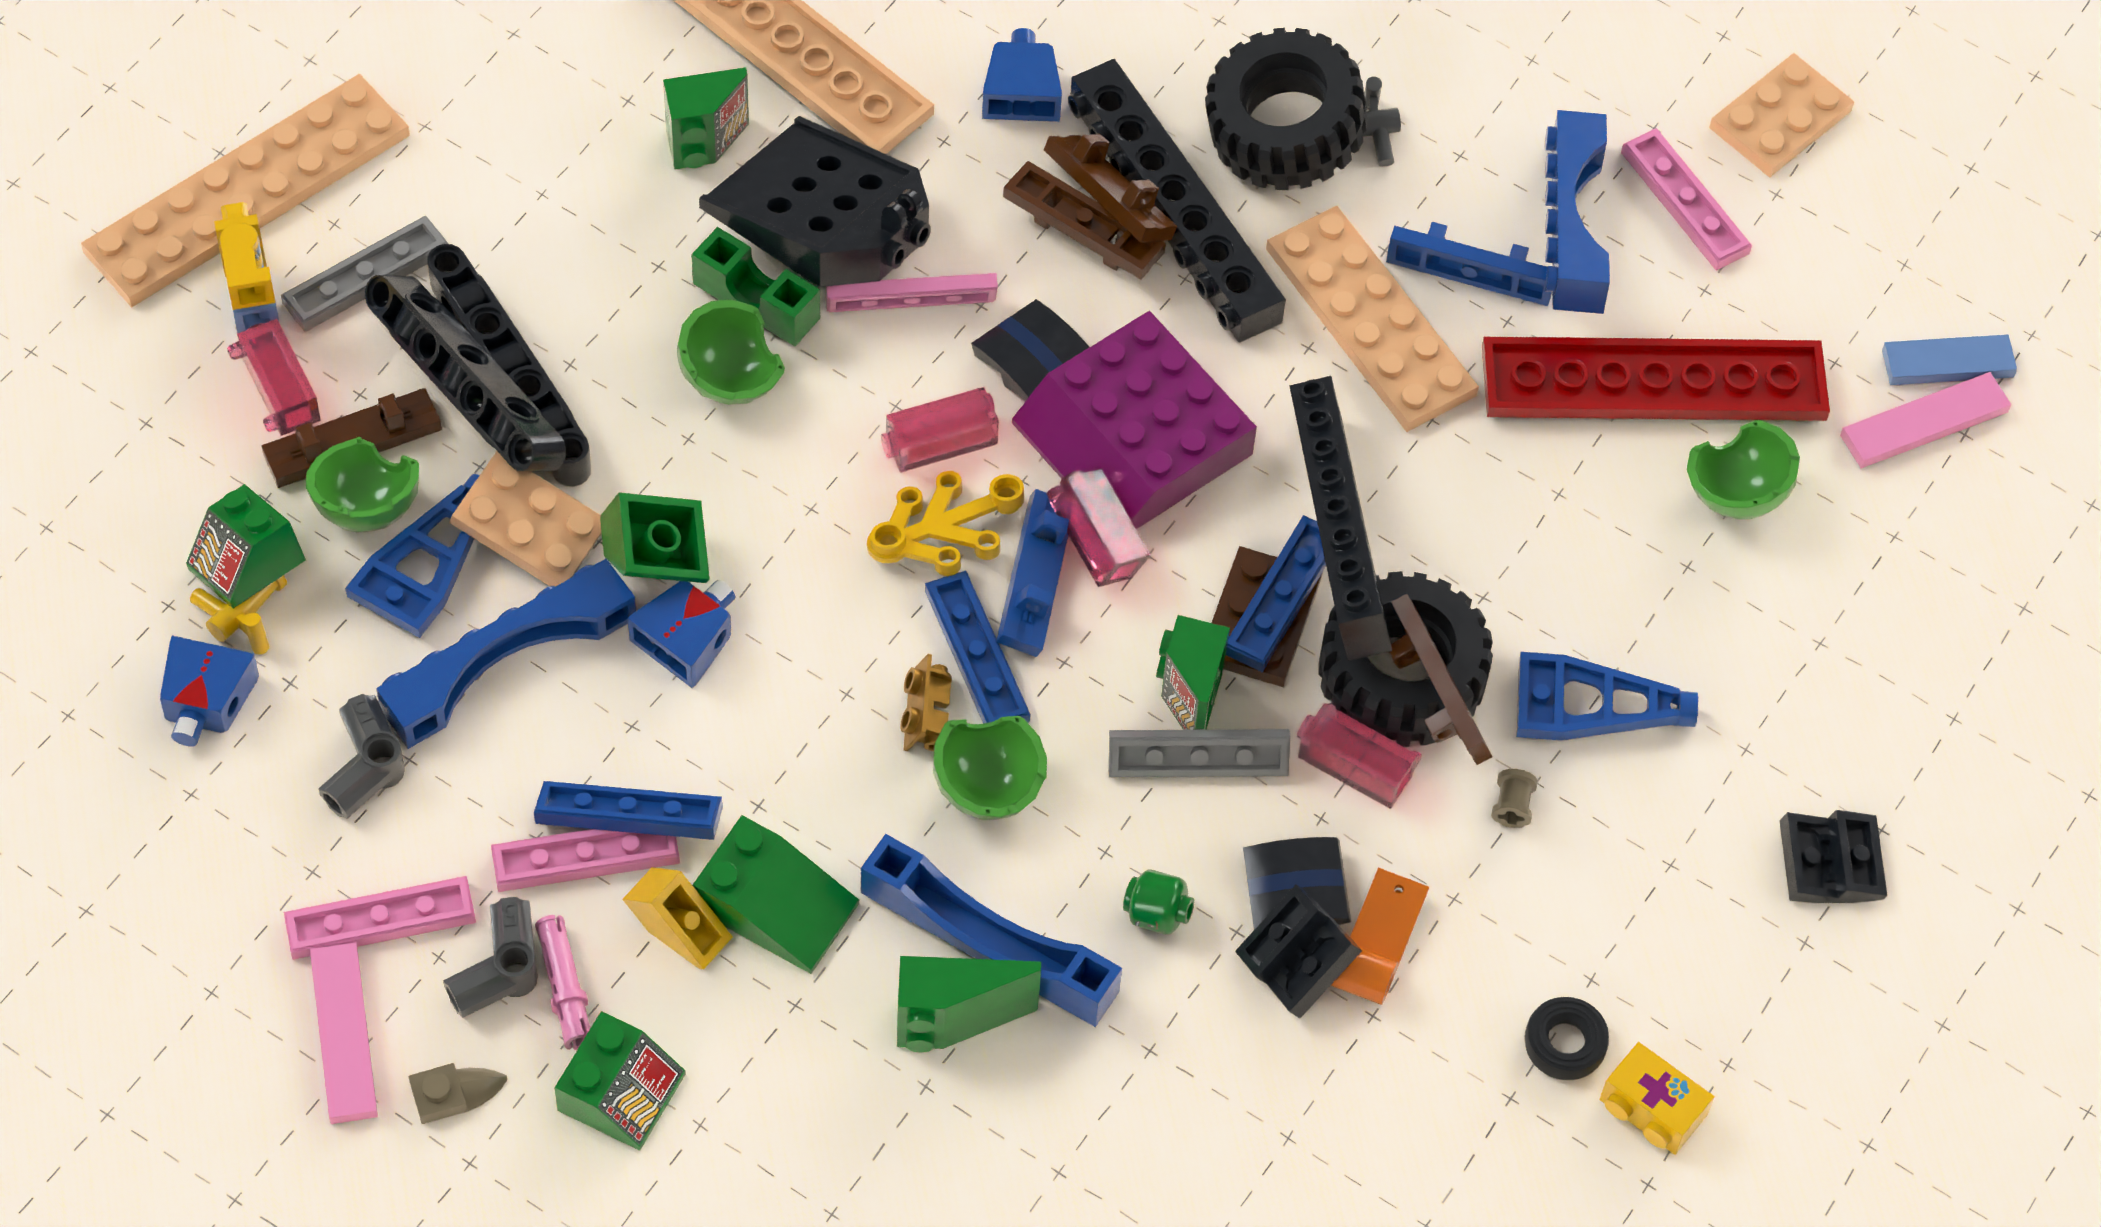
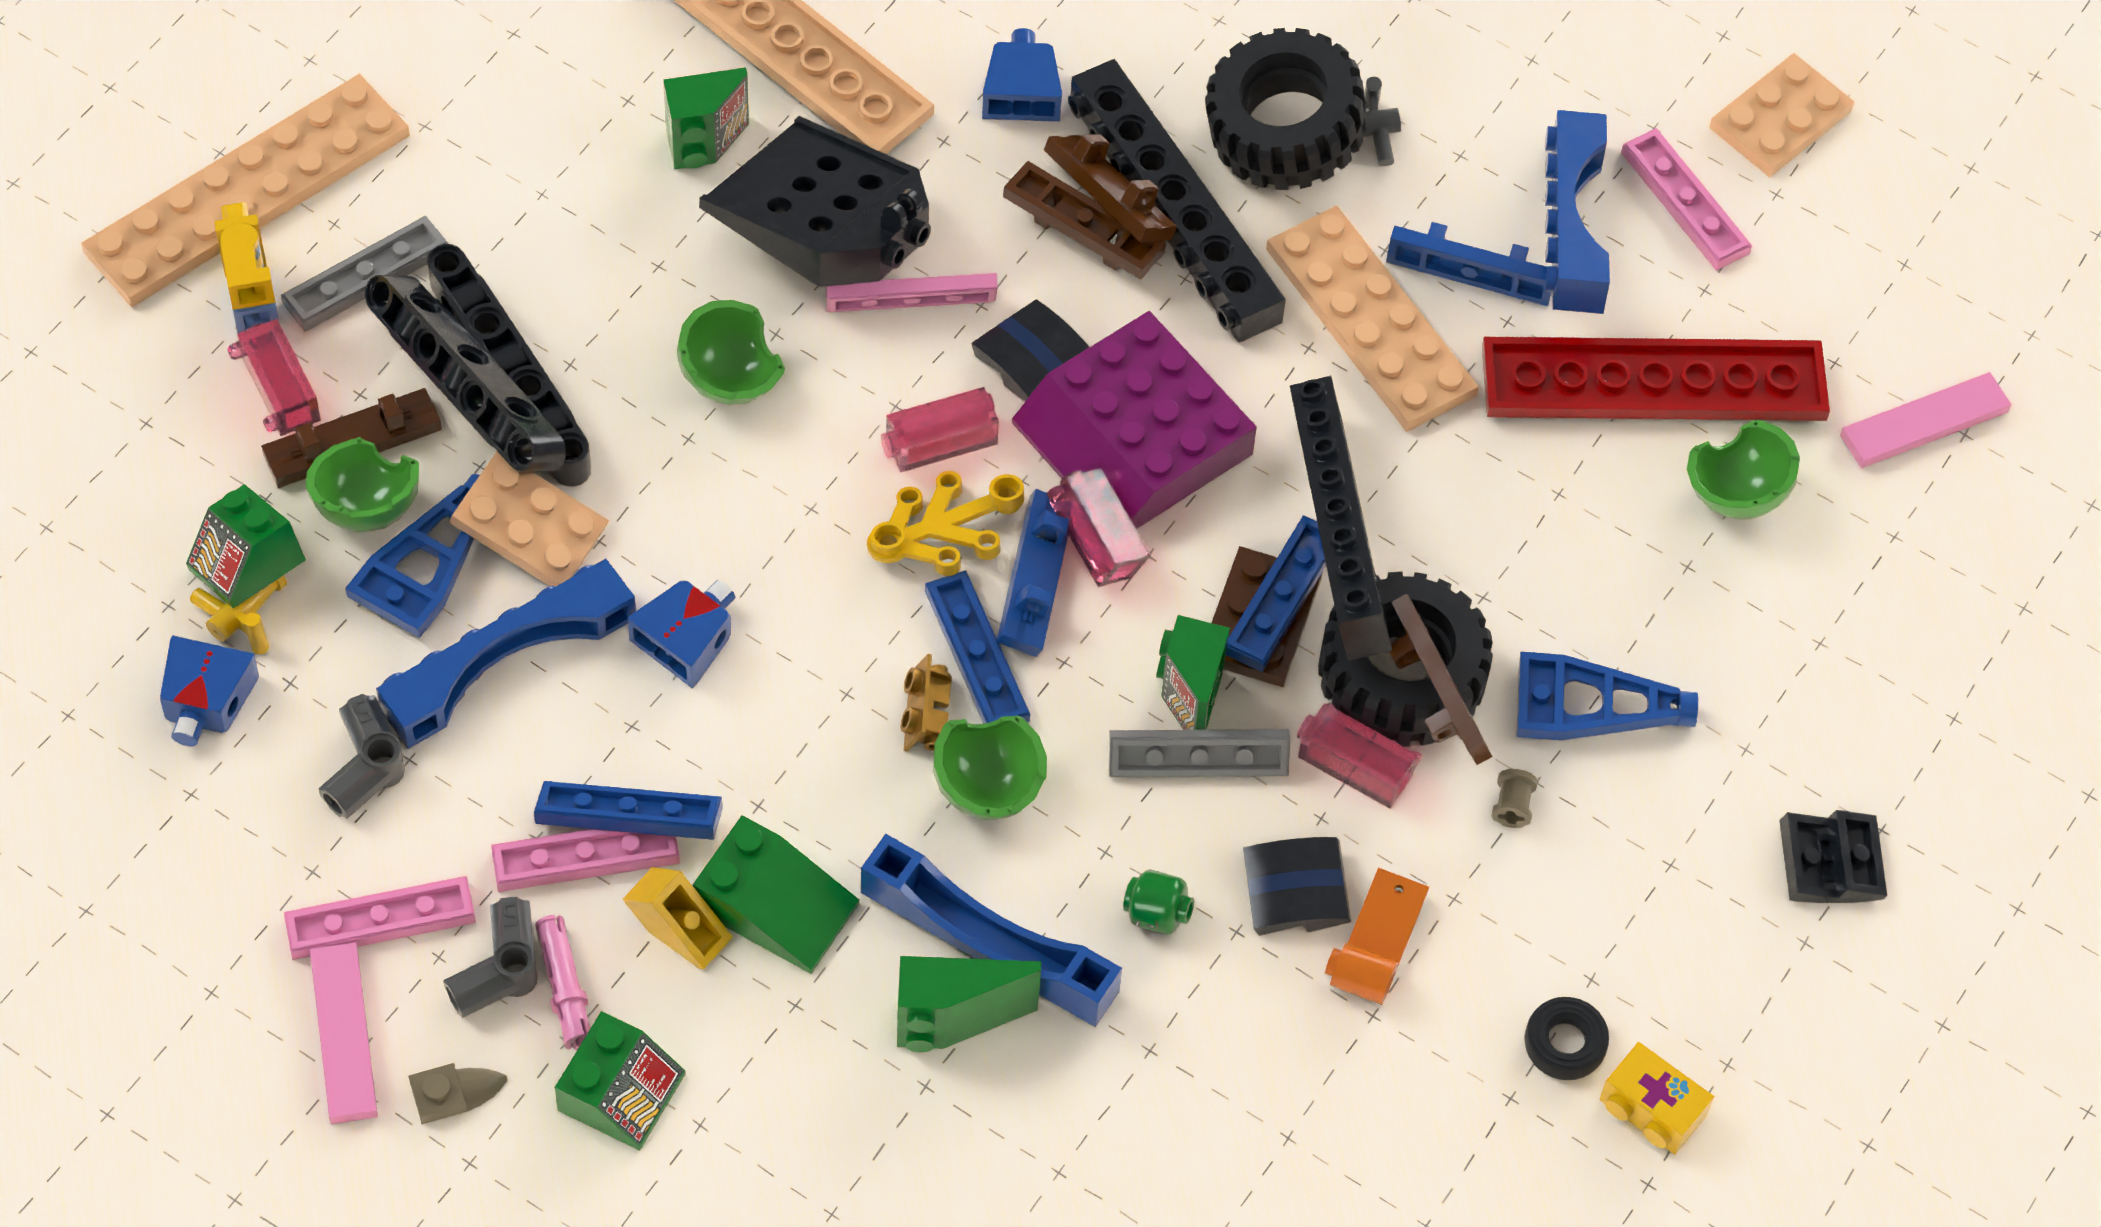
green slope [600,492,710,583] -> none
green arch [691,226,821,347] -> none
black slope [1235,884,1362,1018] -> none
medium blue tile [1882,334,2017,385] -> none

